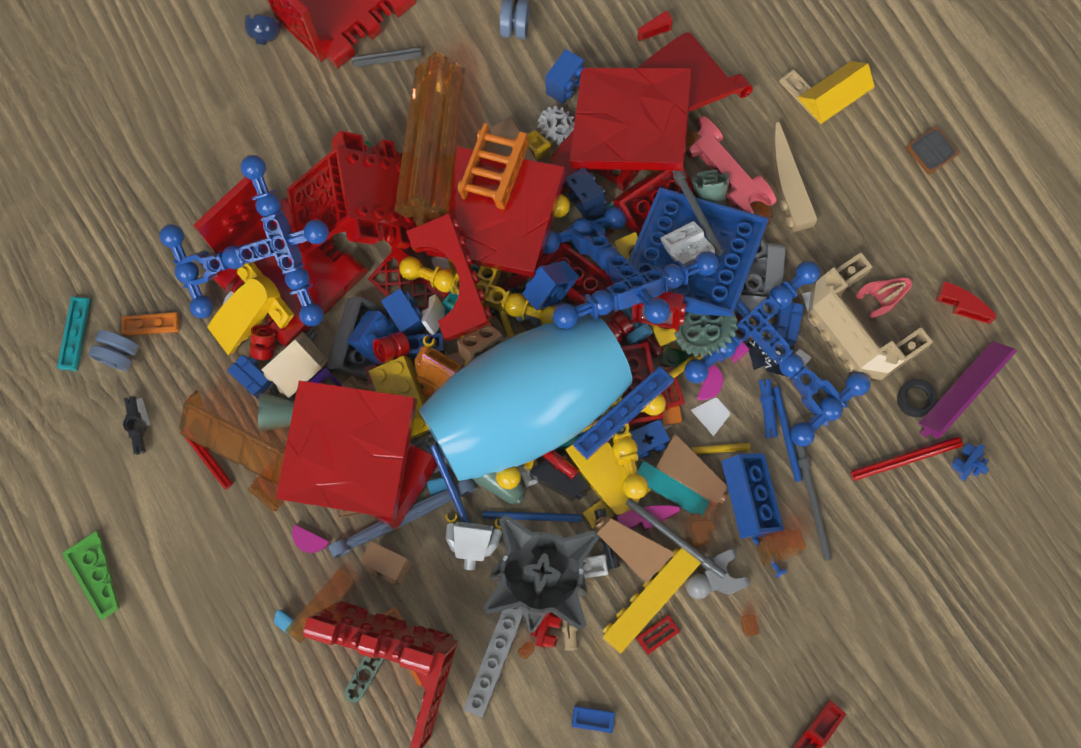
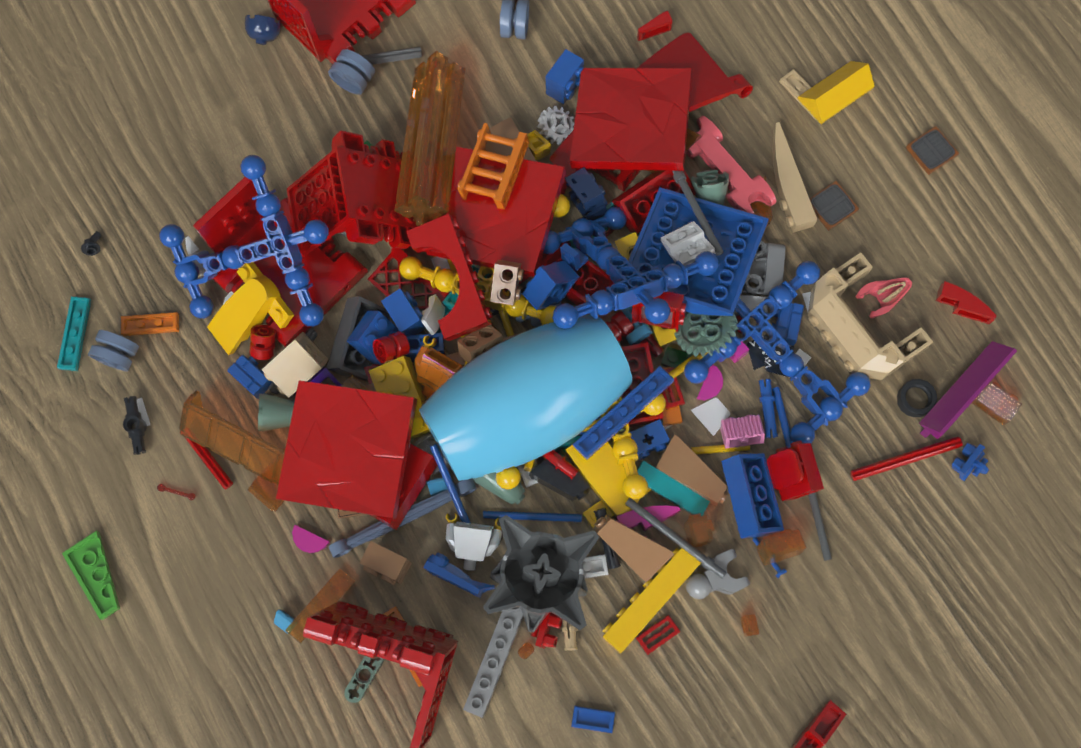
none -> black plate [81,231,102,256]
none -> clear red hinge [157,484,196,500]
none -> white slope [185,236,206,276]
none -> sand blue wheel [328,49,375,95]
none -> blue slope [423,552,496,598]
none -> medium nougat brick [490,260,524,306]
none -> blue bracket [560,243,588,271]
none -> bright pink brick [720,415,765,449]
none -> red brick [767,441,824,501]
none -> tile [810,181,859,231]
none -> clear orange brick [972,382,1022,425]

